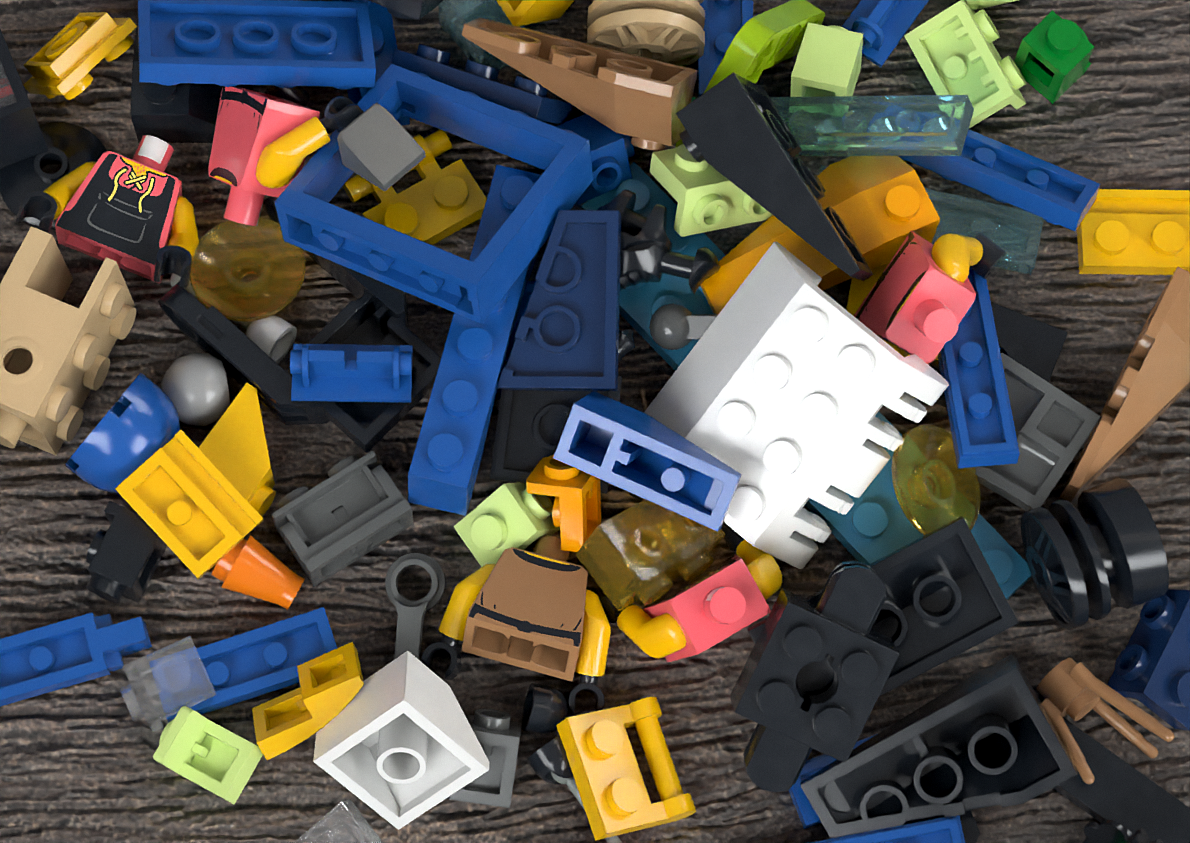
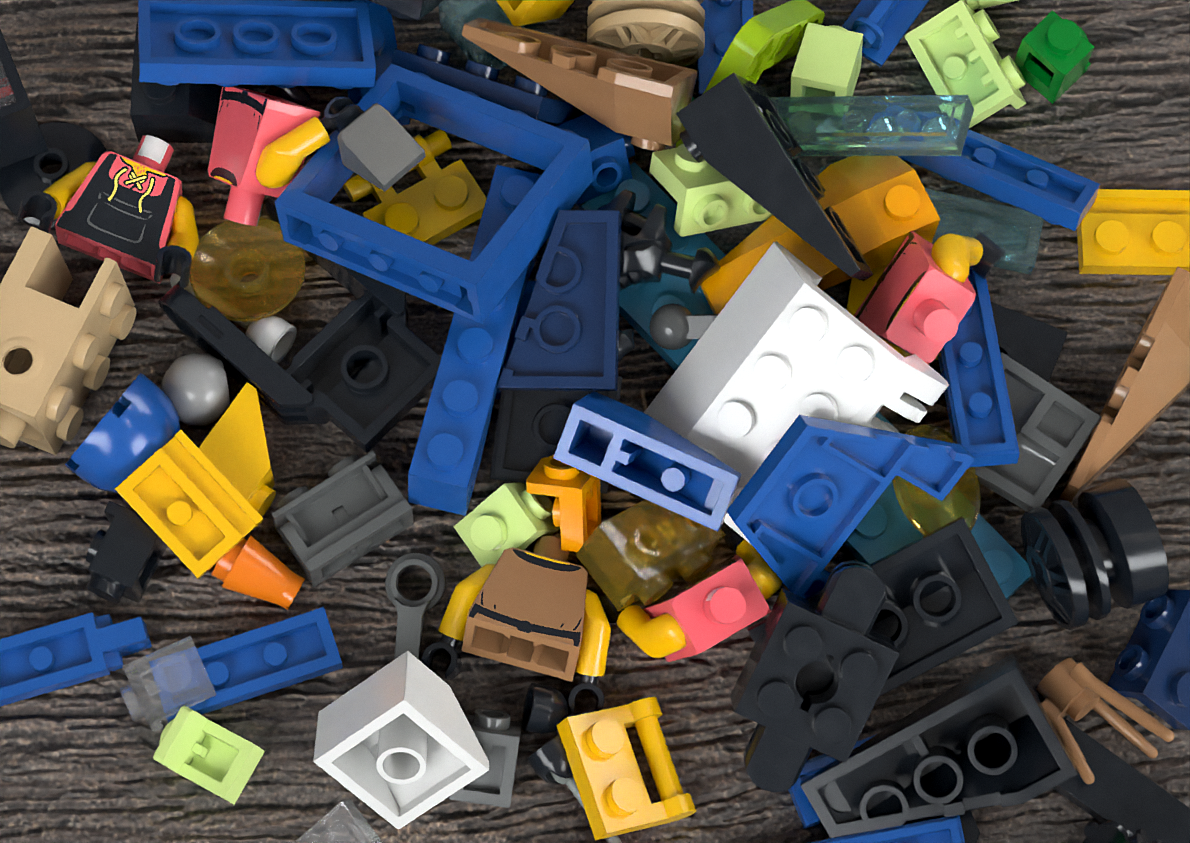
yellow piece [23,12,137,100] -> none
yellow slope [252,642,364,760] -> none
blue hinge [290,344,413,403] -> none
none -> blue wing [726,415,975,598]

